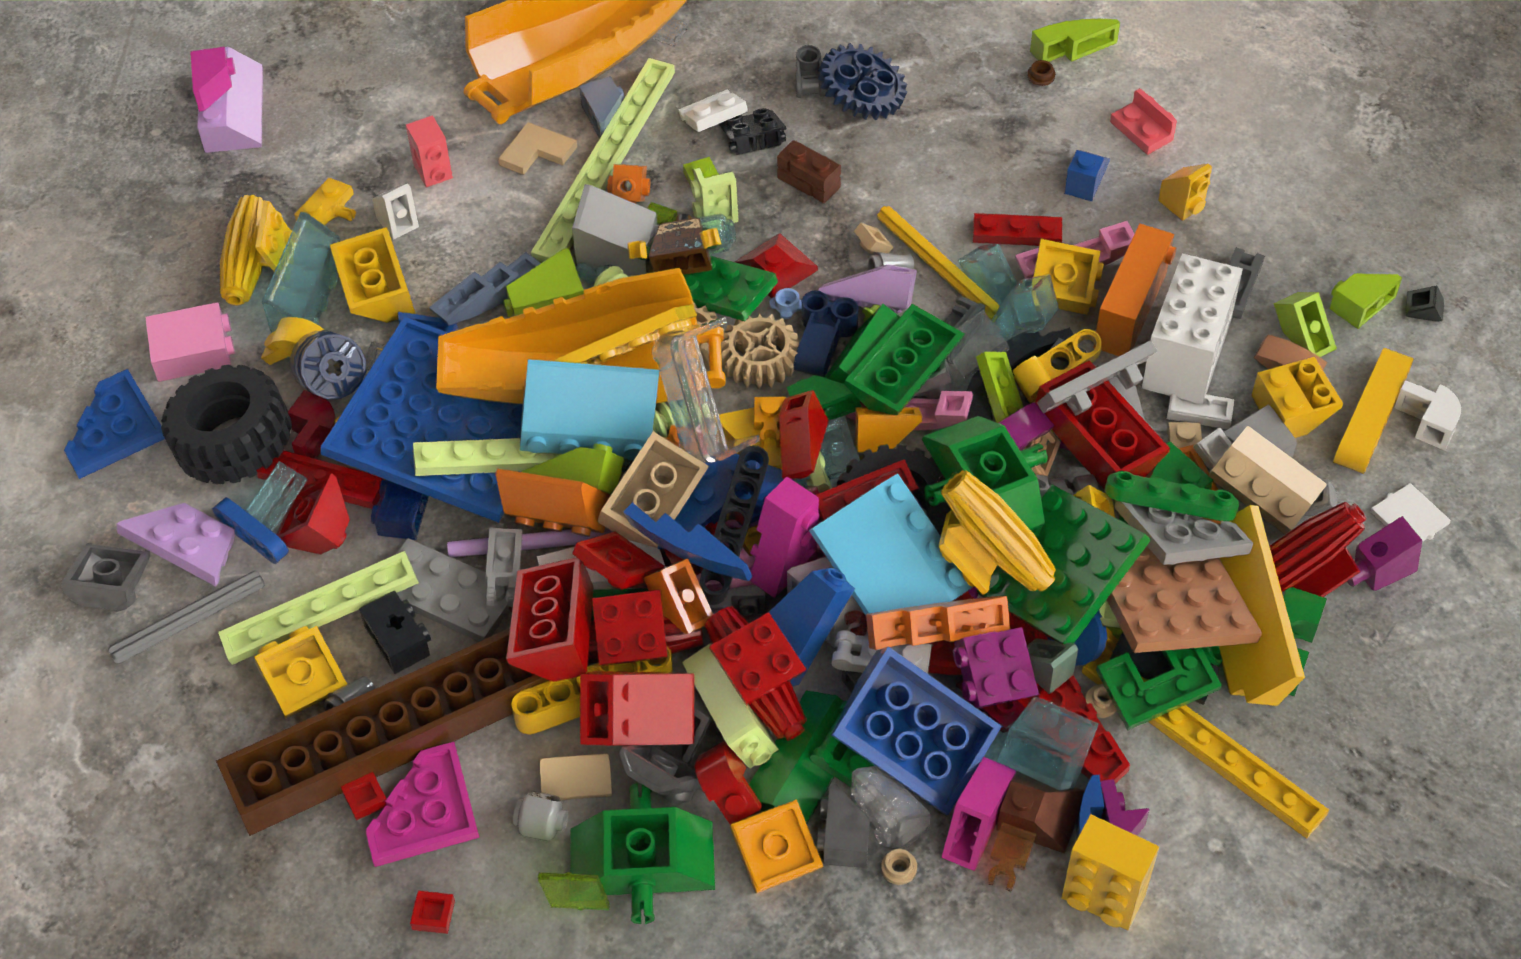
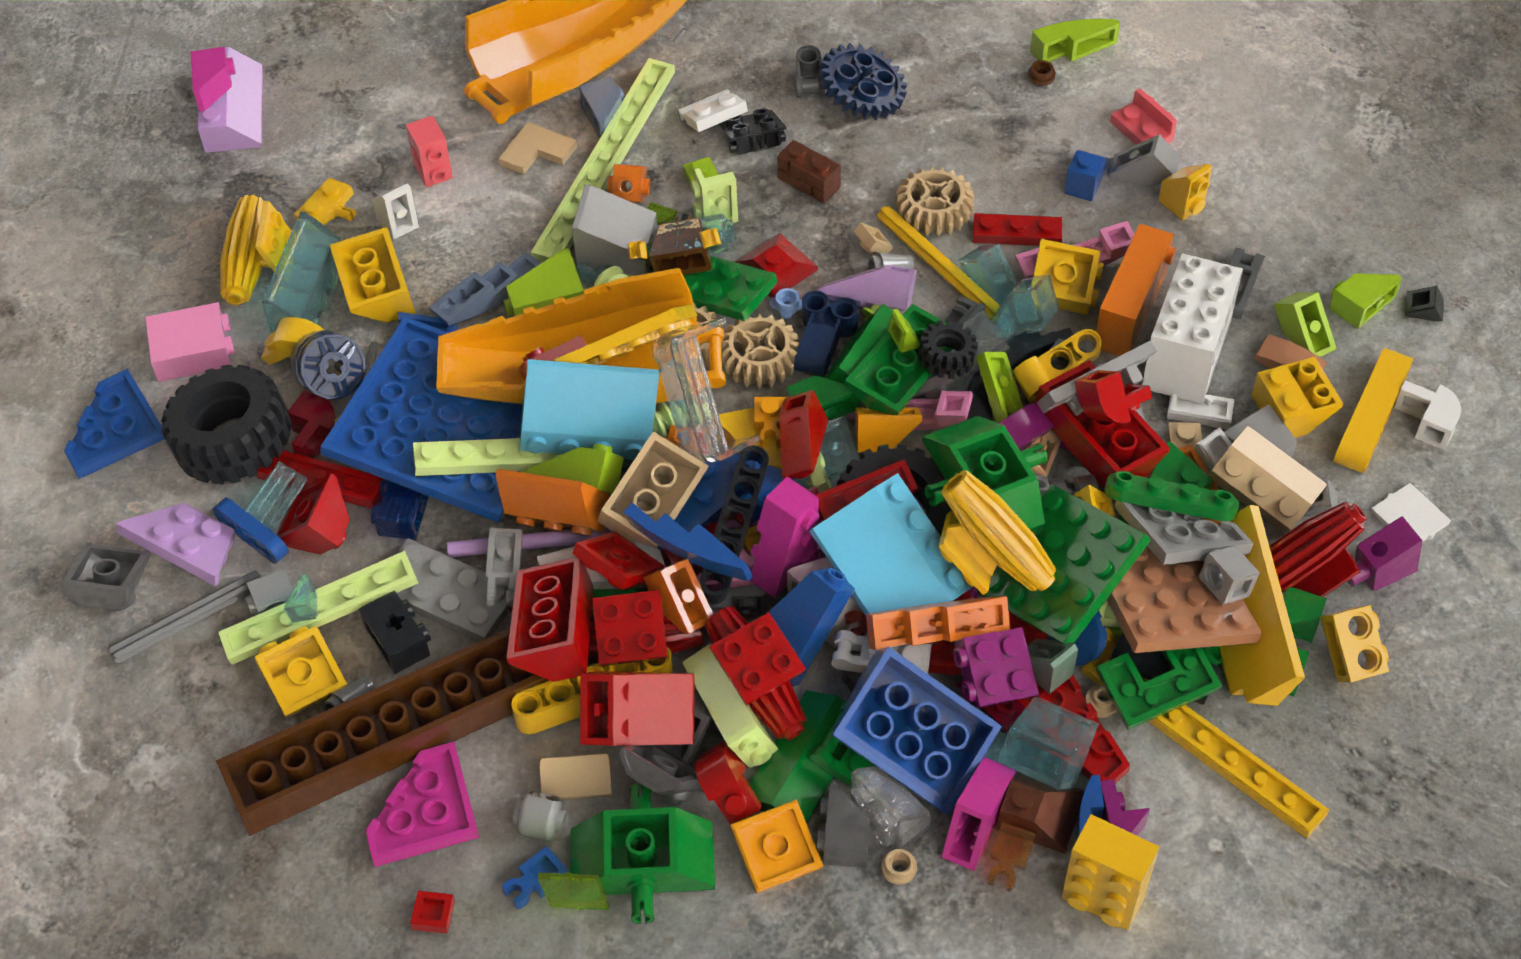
red plate [341,772,387,821] -> none
none -> light grey brick [245,568,296,616]
none -> clear light blue slope [284,574,318,622]
none -> blue plate [502,846,570,909]
none -> red plate [518,335,586,379]
none -> lime slope [888,309,920,353]
none -> tan gear [895,166,974,237]
none -> black tyre [918,320,978,379]
none -> red brick [1074,370,1152,423]
none -> light grey slope [1108,134,1181,187]
none -> light grey brick [1199,545,1260,605]
none -> yellow brick [1320,605,1389,682]

